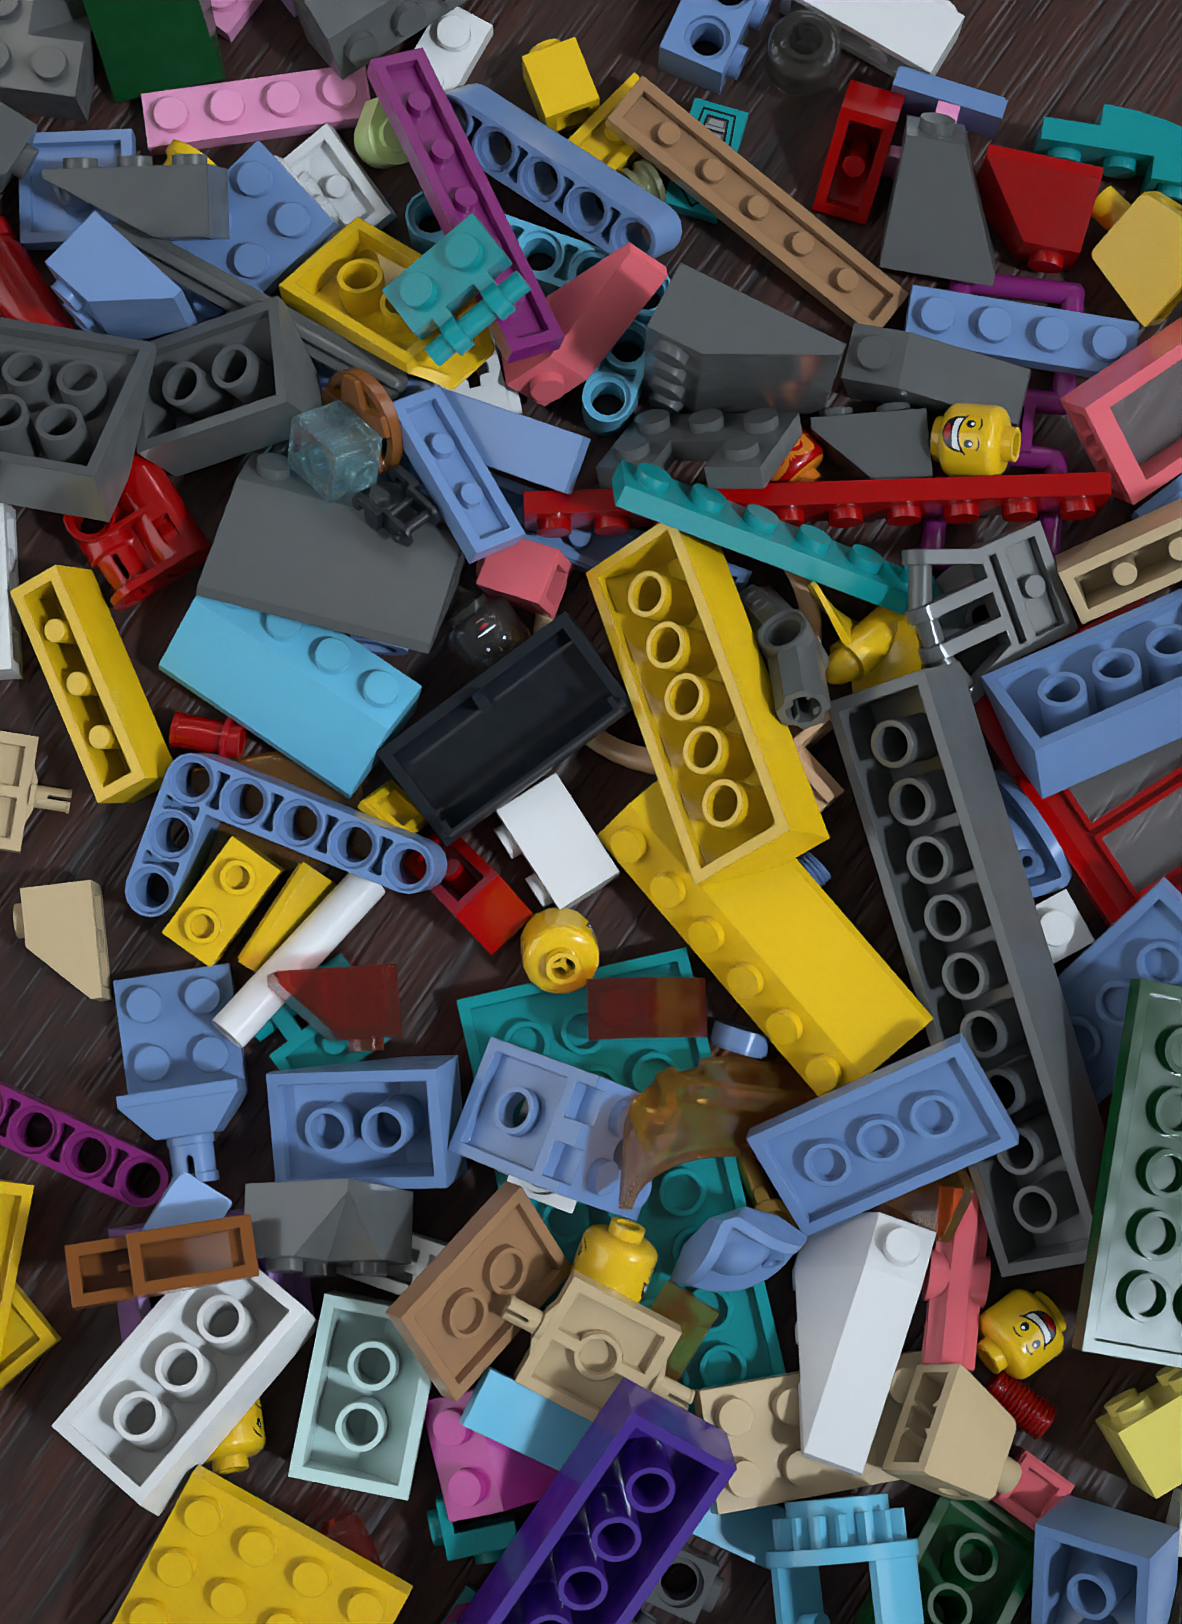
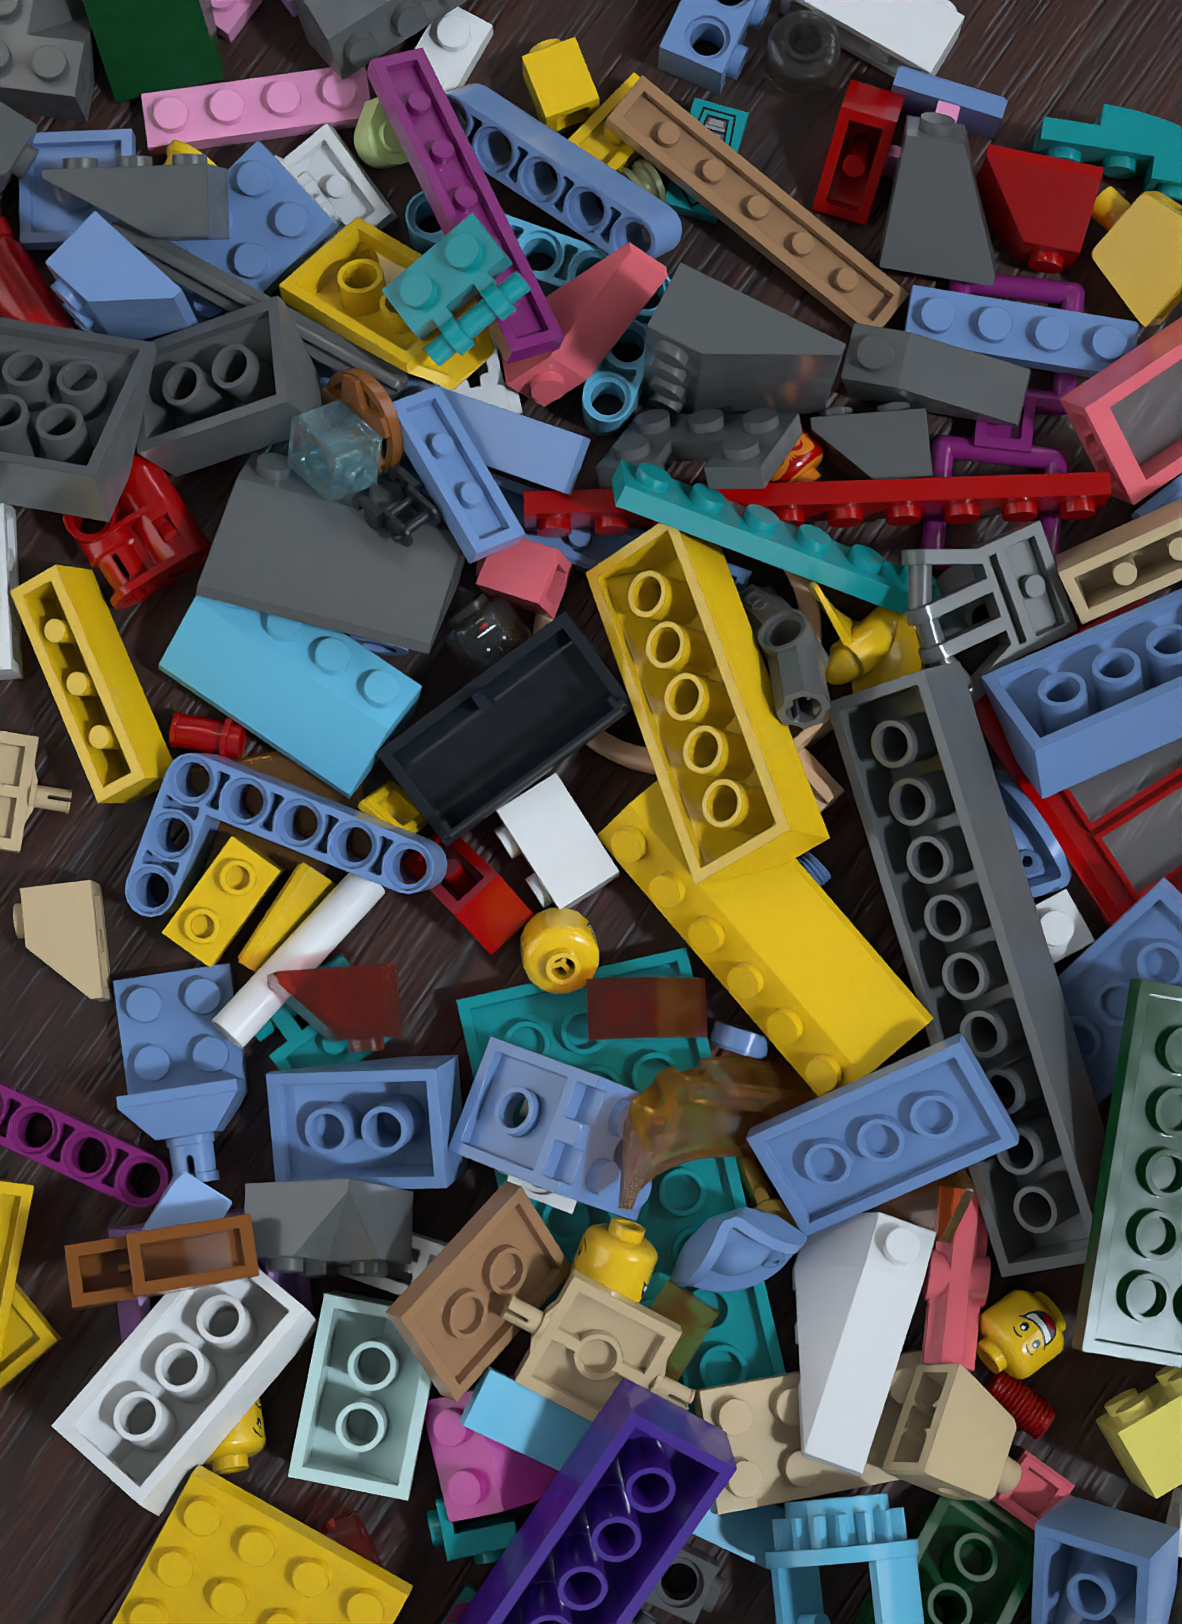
yellow head [930,403,1021,477] -> none

